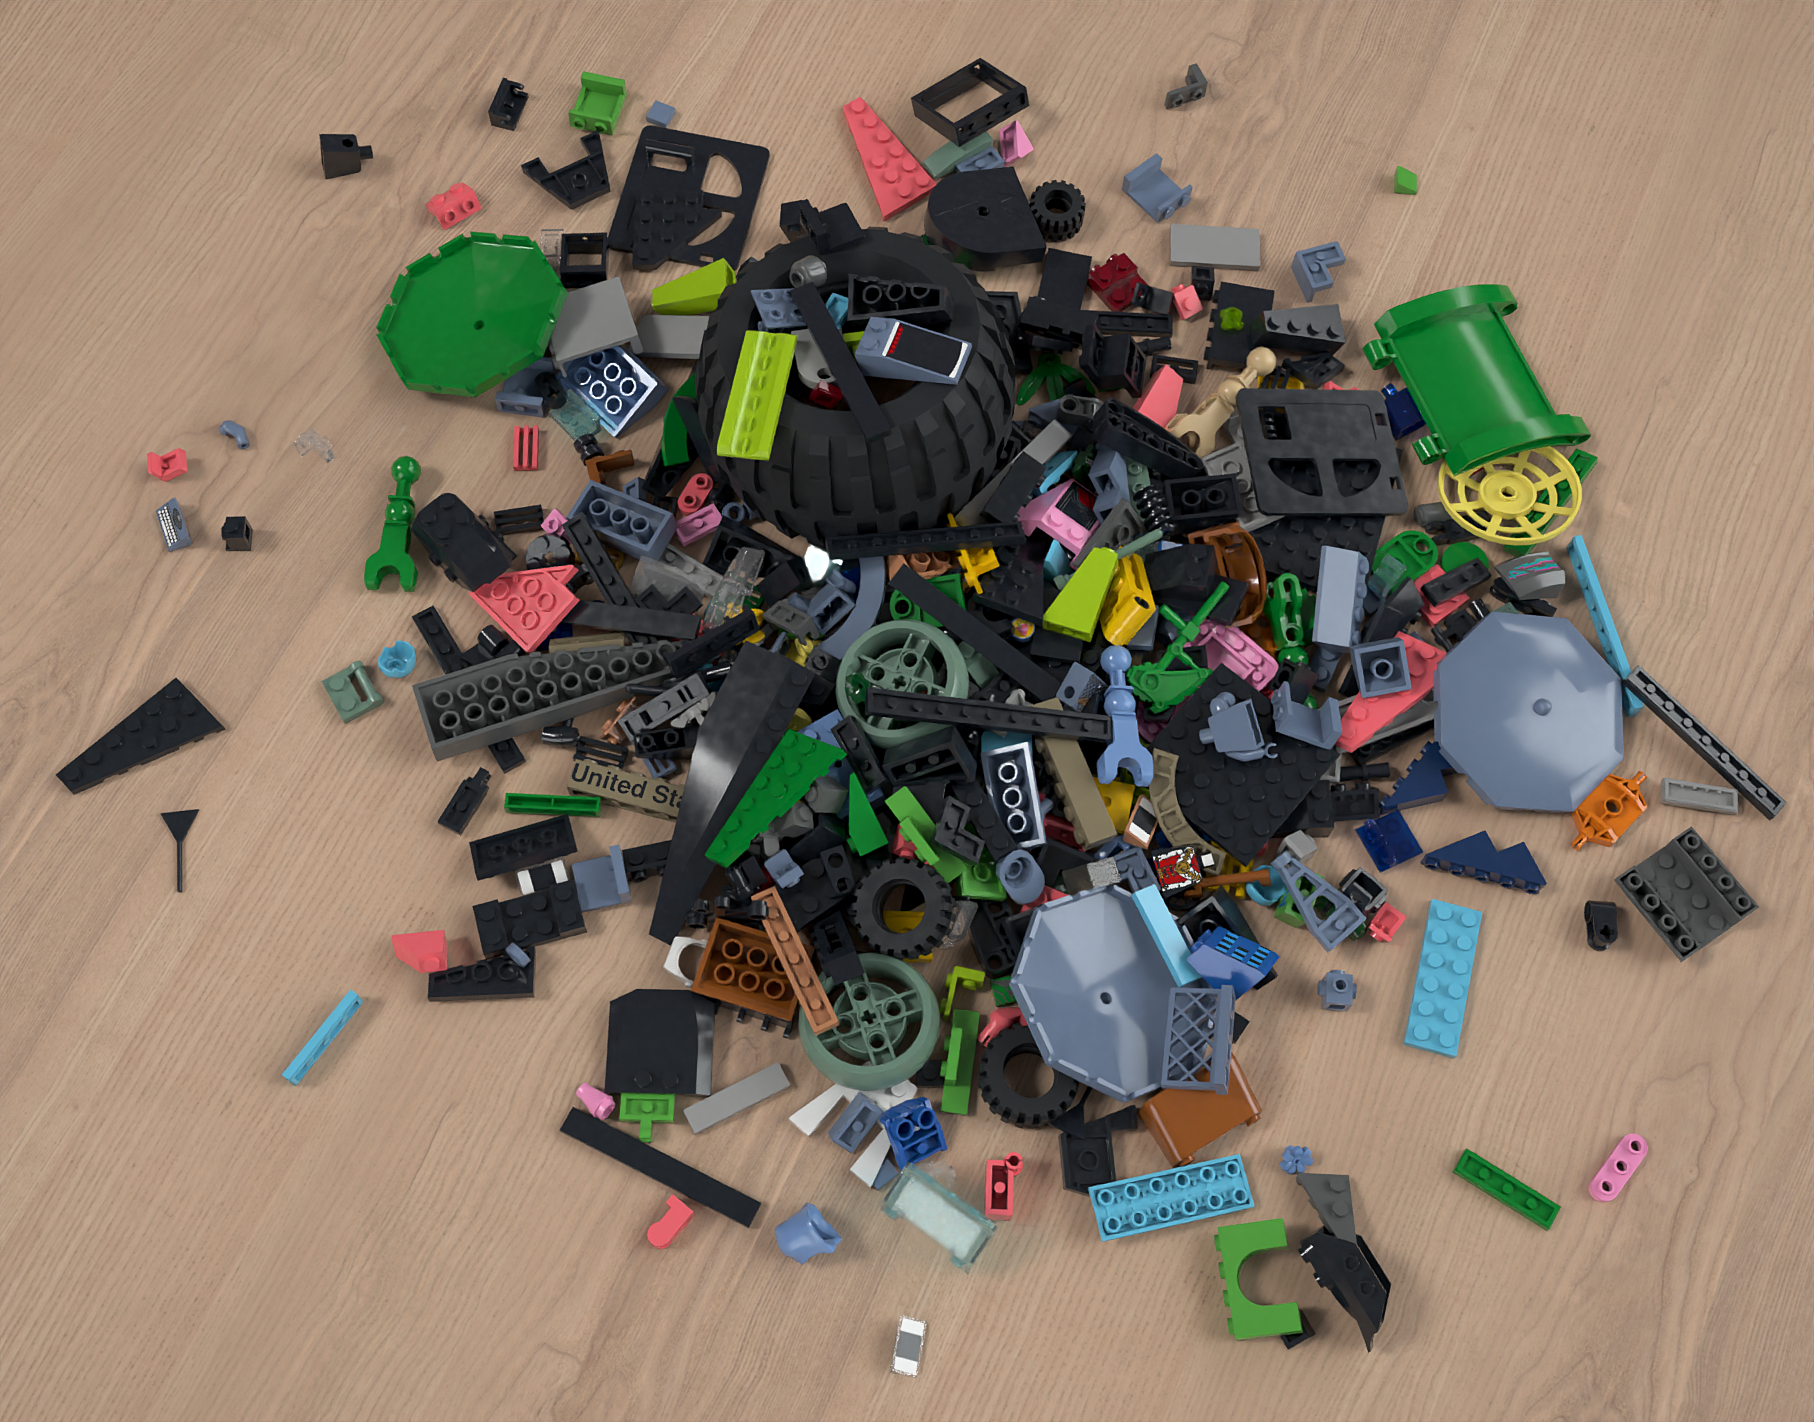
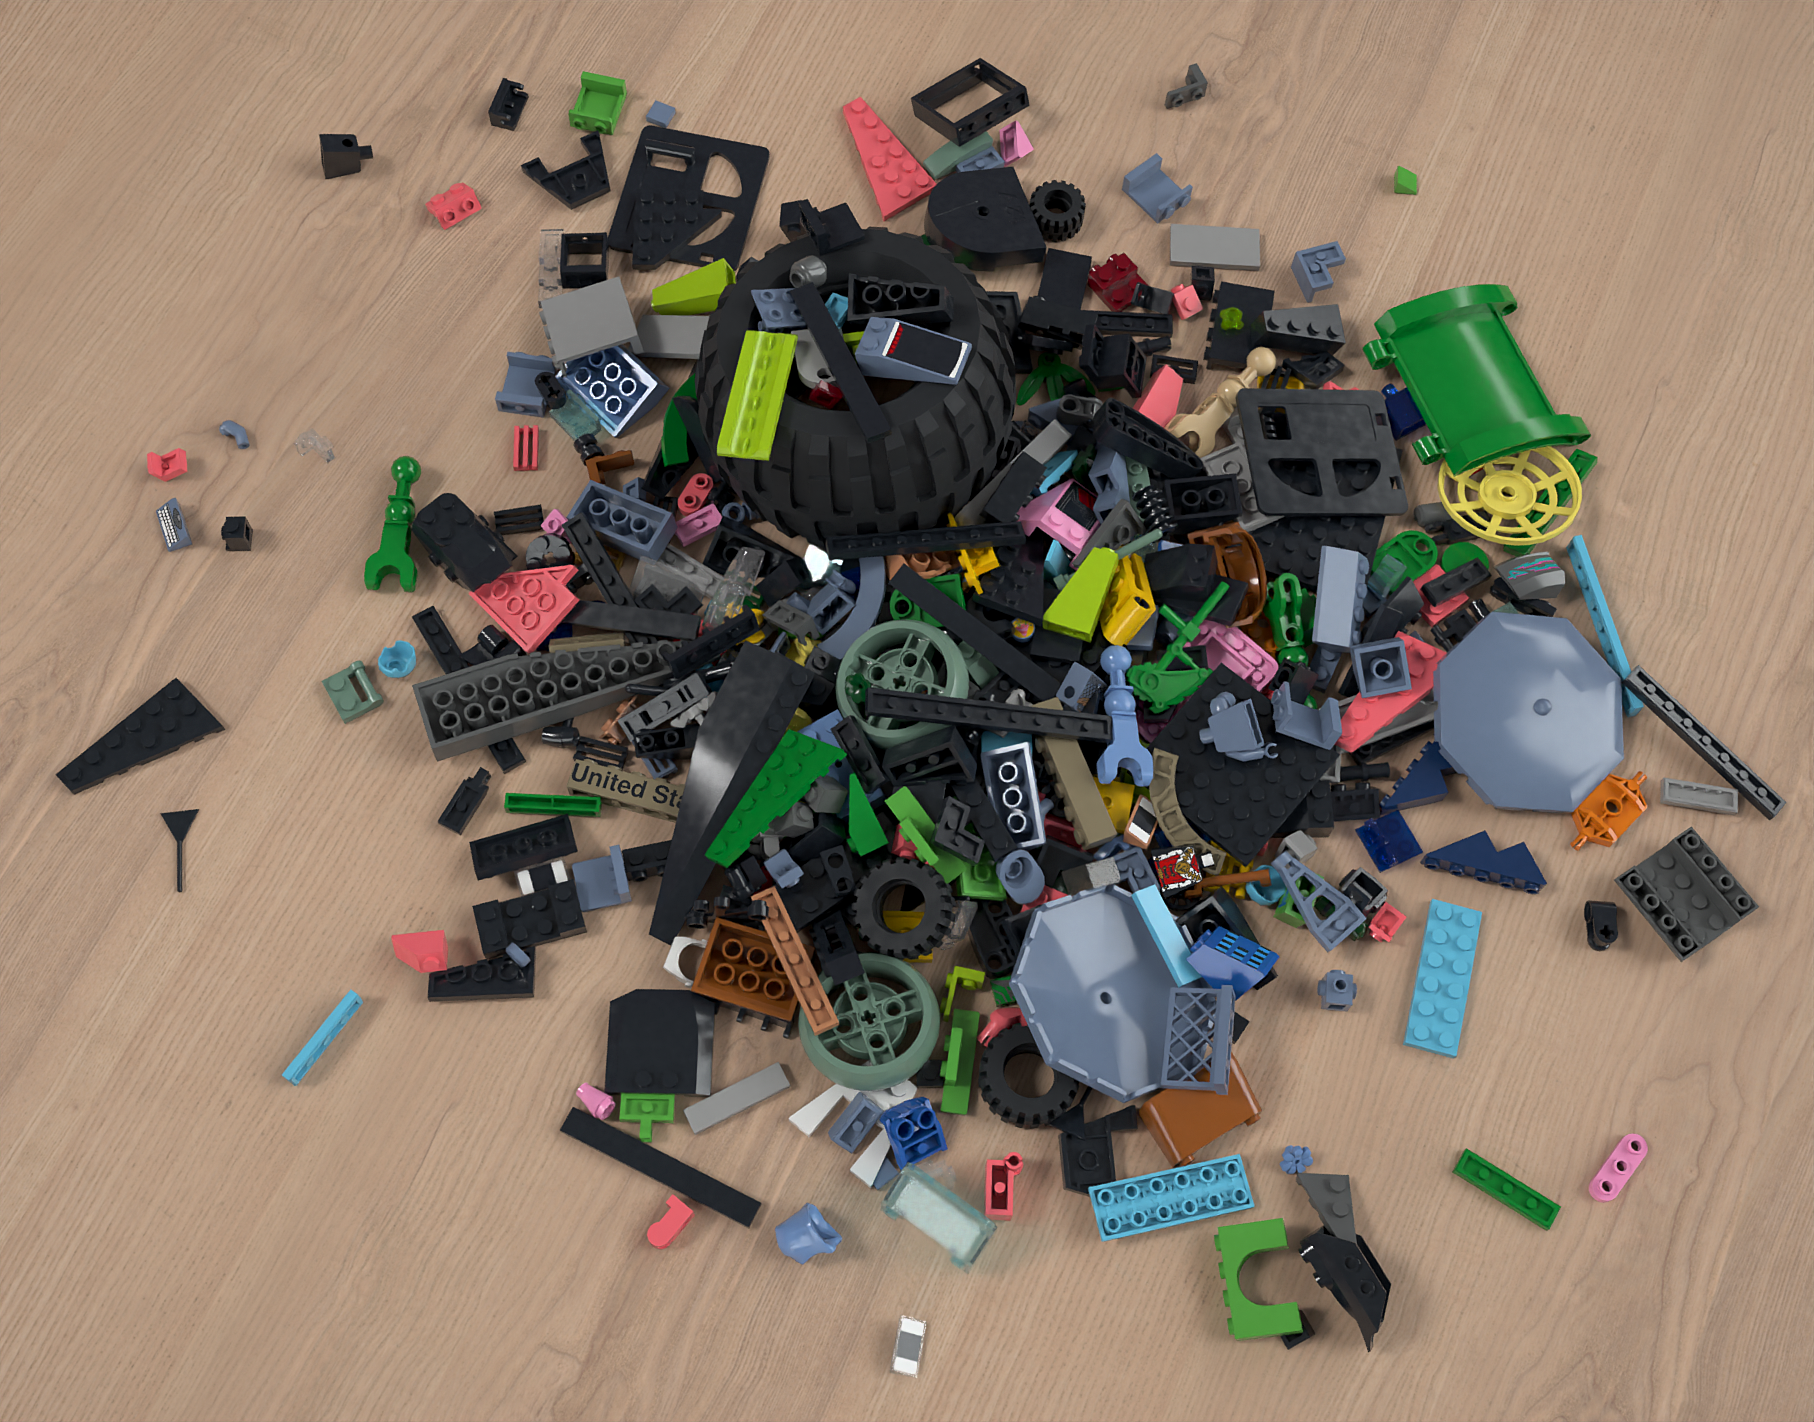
green piece [376,231,568,398] -> none

